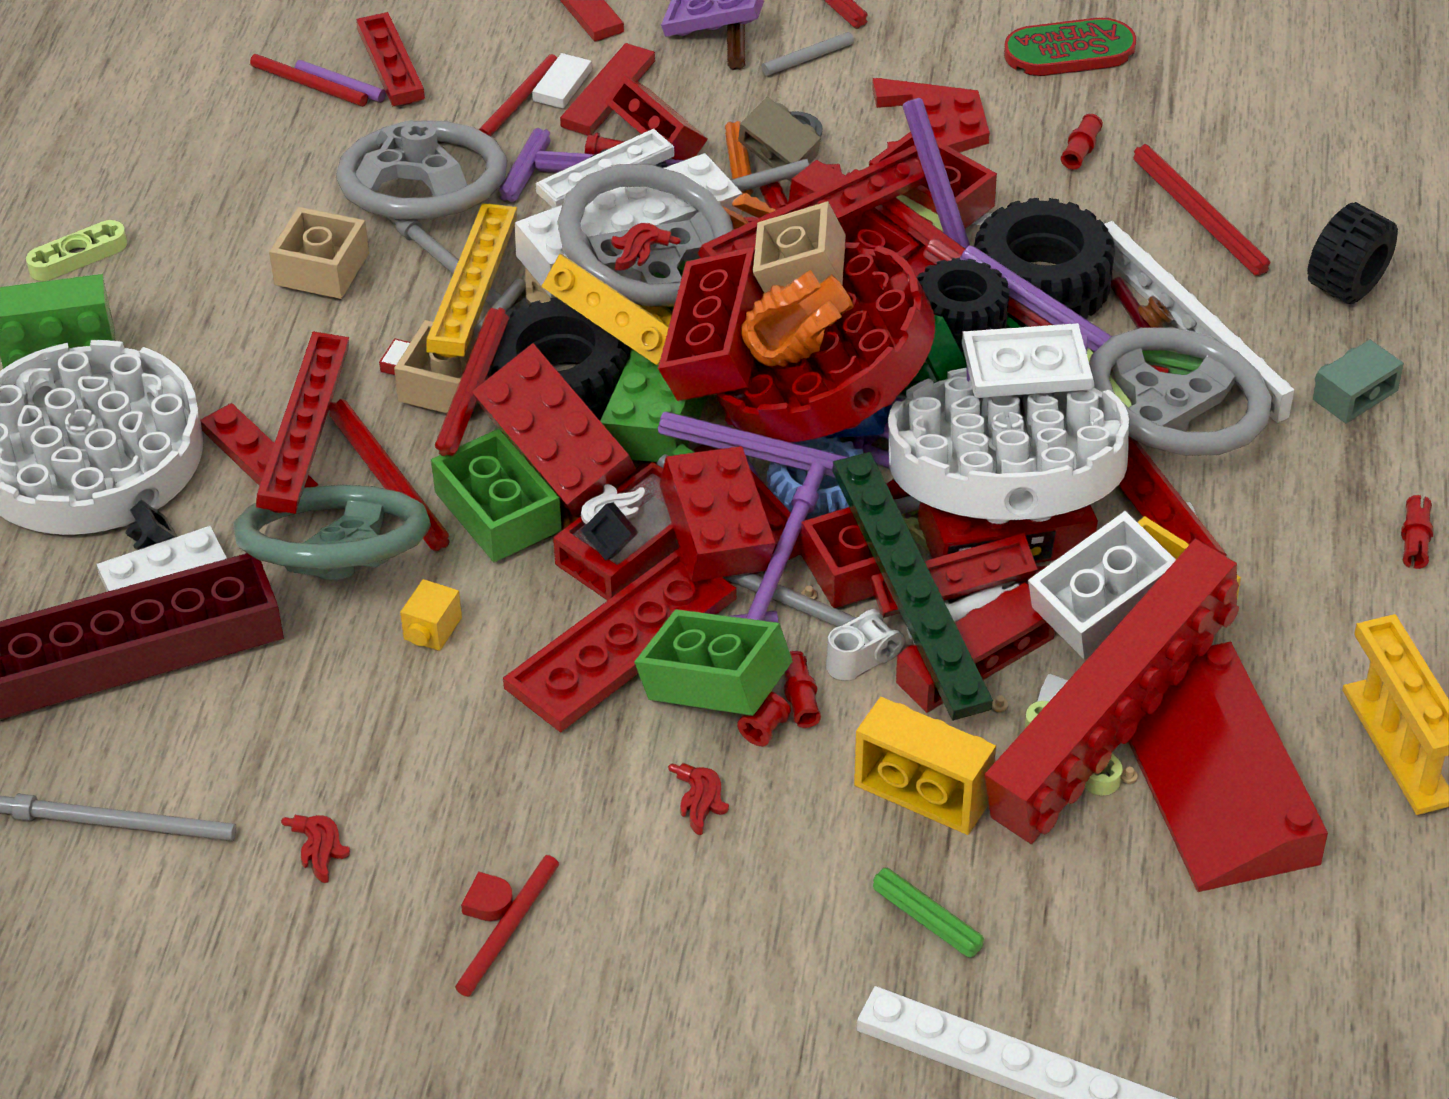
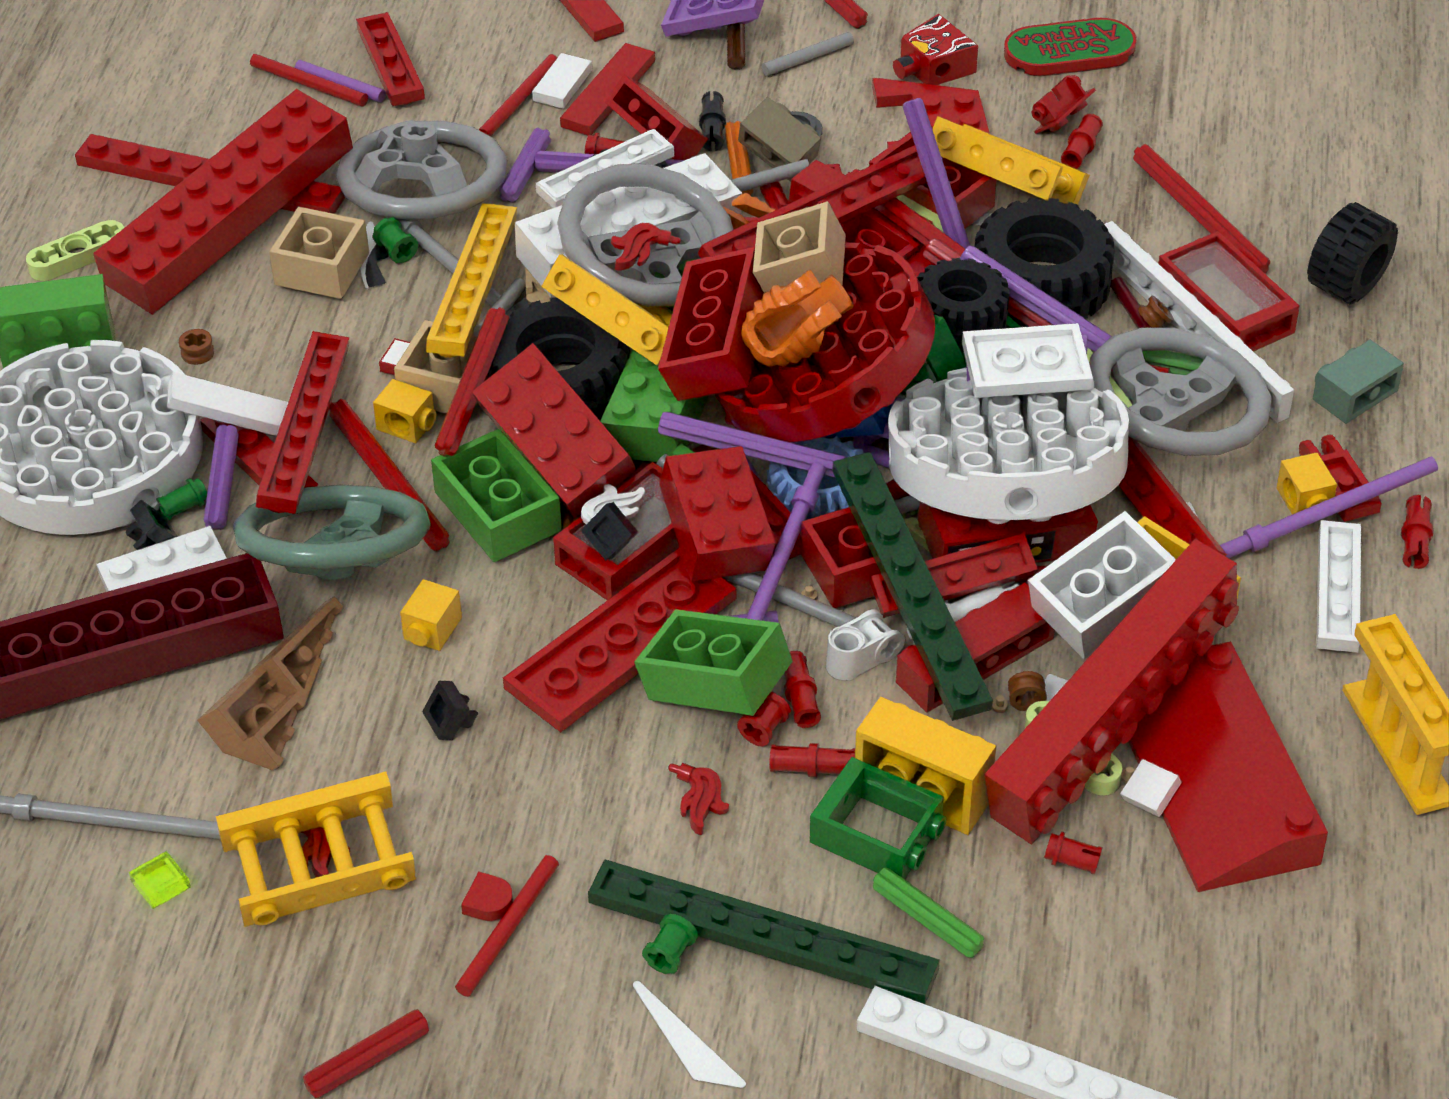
none -> red plate [75,134,345,214]
none -> red brick [93,89,353,315]
none -> clear neon green tile [129,851,191,909]
none -> green pin [156,478,207,520]
none -> white tile [167,372,288,436]
none -> dark orange bush [179,329,214,365]
none -> medium nougat wedge [197,596,343,770]
none -> medium lavender axle [204,425,239,530]
none -> yellow fence [216,771,416,927]
none -> red axle [303,1009,429,1098]
none -> black sticker [360,222,389,288]
none -> green bush [372,217,418,263]
none -> yellow brick [373,379,436,443]
none -> black tile [422,680,478,740]
none -> dark green plate [588,859,940,1004]
none -> white sticker [633,981,746,1088]
none -> green bush [642,914,698,974]
none -> black pin [699,91,726,151]
none -> red pin [769,743,855,777]
none -> green window [810,757,947,879]
none -> red torso [893,14,978,85]
none -> yellow fence [932,116,1090,205]
none -> dark orange bush [1008,671,1047,711]
none -> red hinge [1031,75,1096,134]
none -> red pin [1044,831,1103,875]
none -> white tile [1120,759,1182,817]
none -> window [1158,231,1300,352]
none -> medium lavender bar [1220,456,1438,558]
none -> yellow brick [1276,453,1337,515]
none -> red hinge [1299,434,1382,522]
none -> white plate [1316,520,1361,653]

